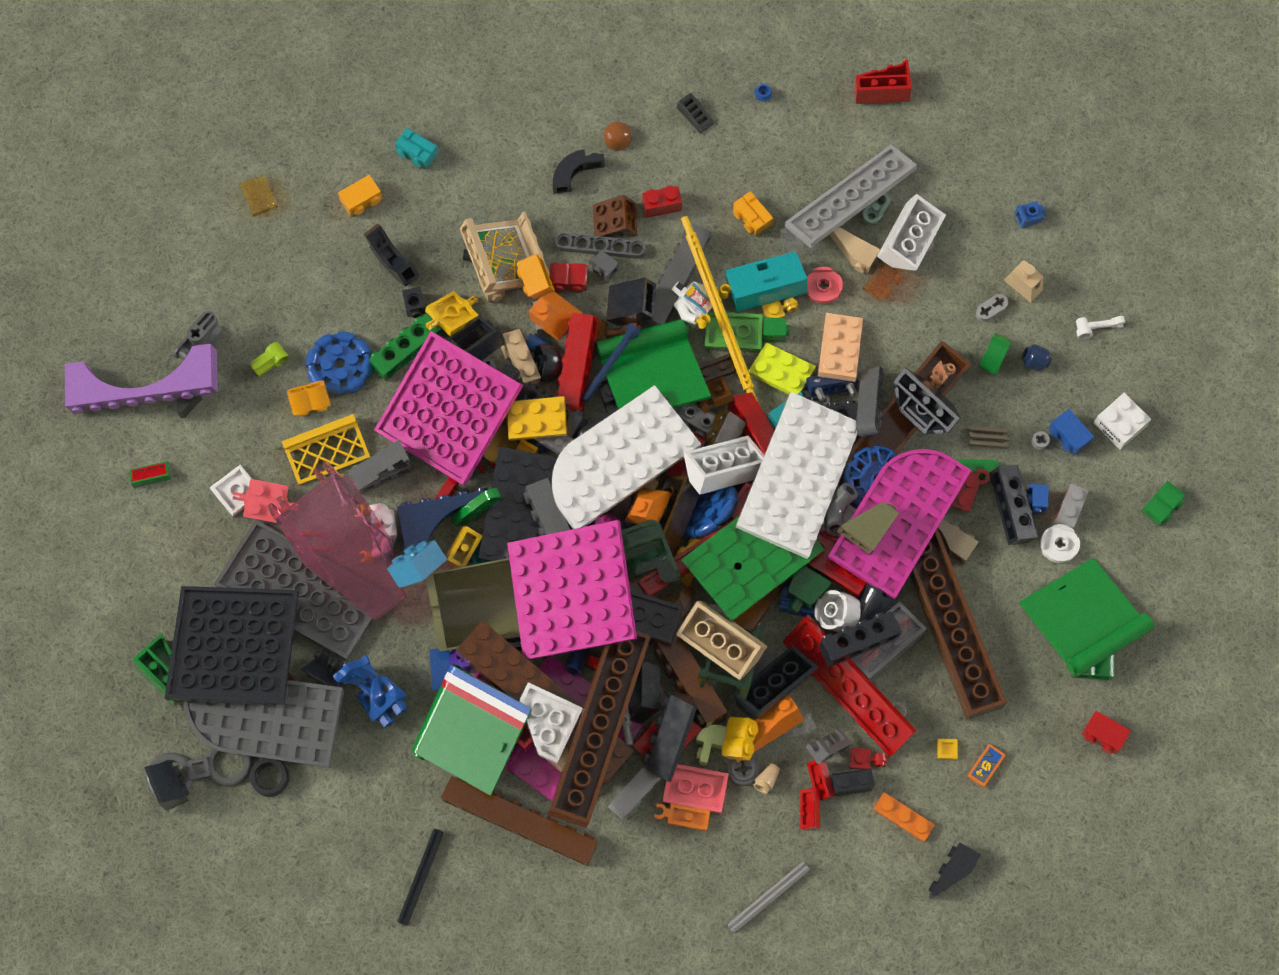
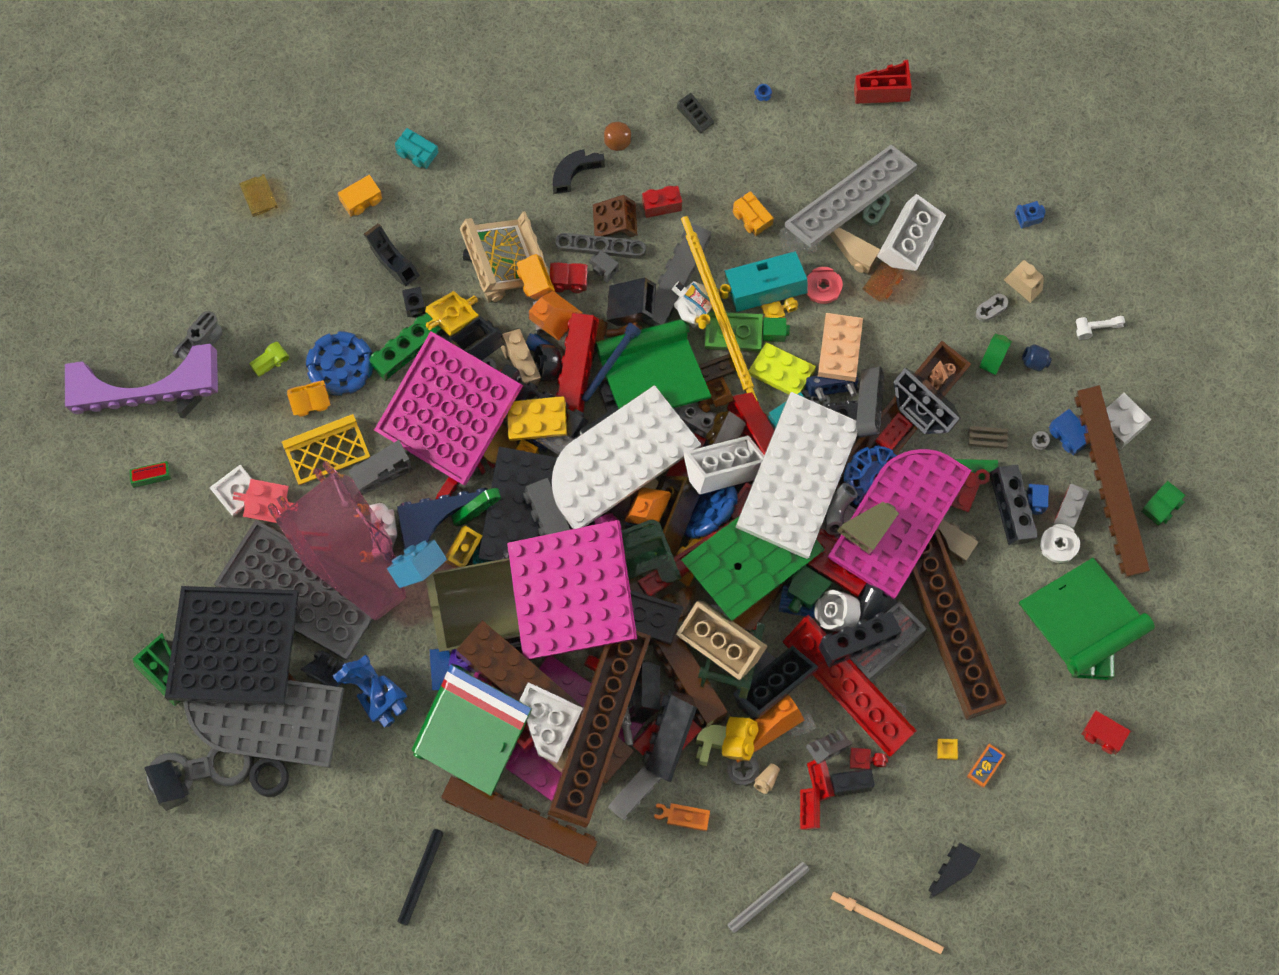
dark blue piece [565,648,590,675] -> none
coral plate [662,764,729,814] -> none
orange plate [873,792,935,842] -> none
none -> light nougat bar [830,892,944,954]
none -> red plate [875,413,913,450]
none -> reddish brown brick [1074,385,1150,578]

